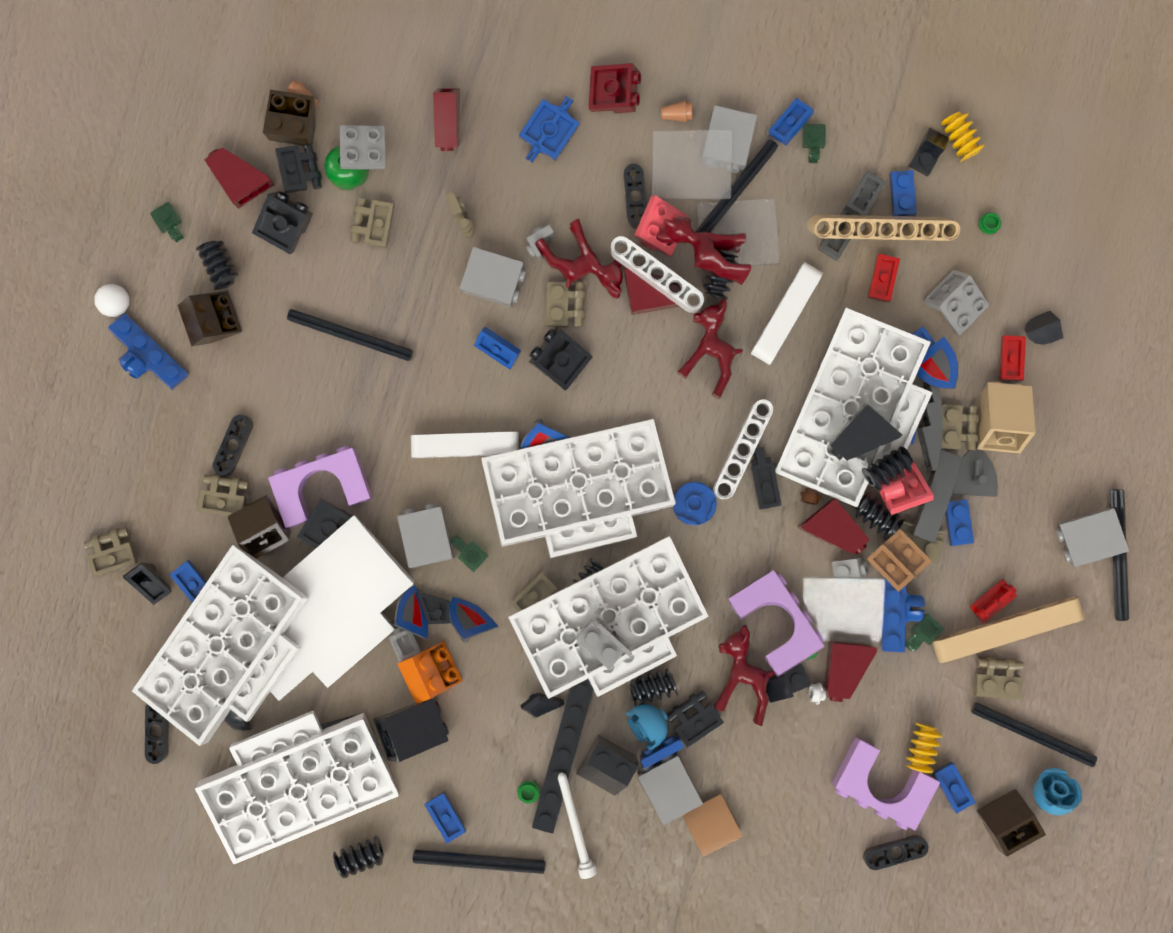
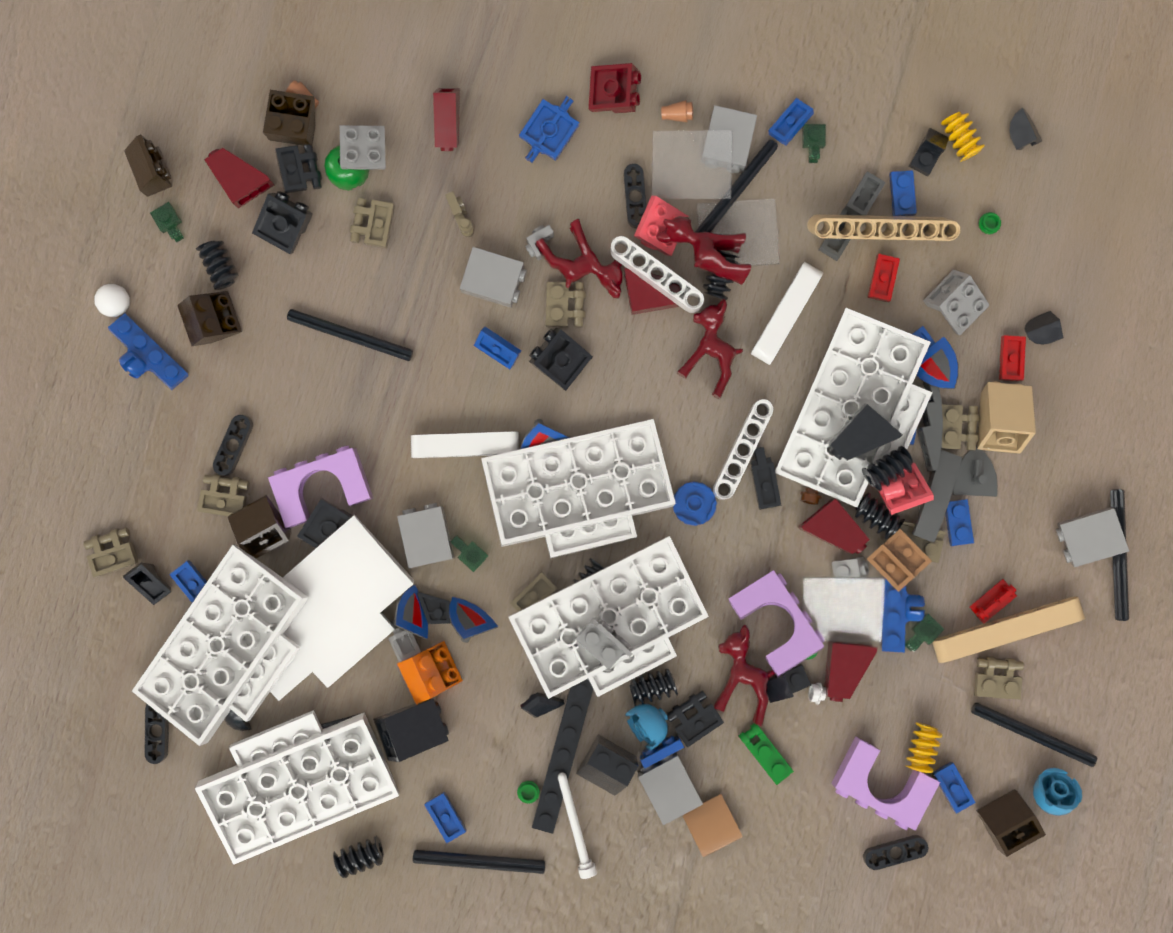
none -> dark brown slope [124,134,172,197]
none -> green plate [738,723,794,785]
none -> black brick [1009,108,1042,150]

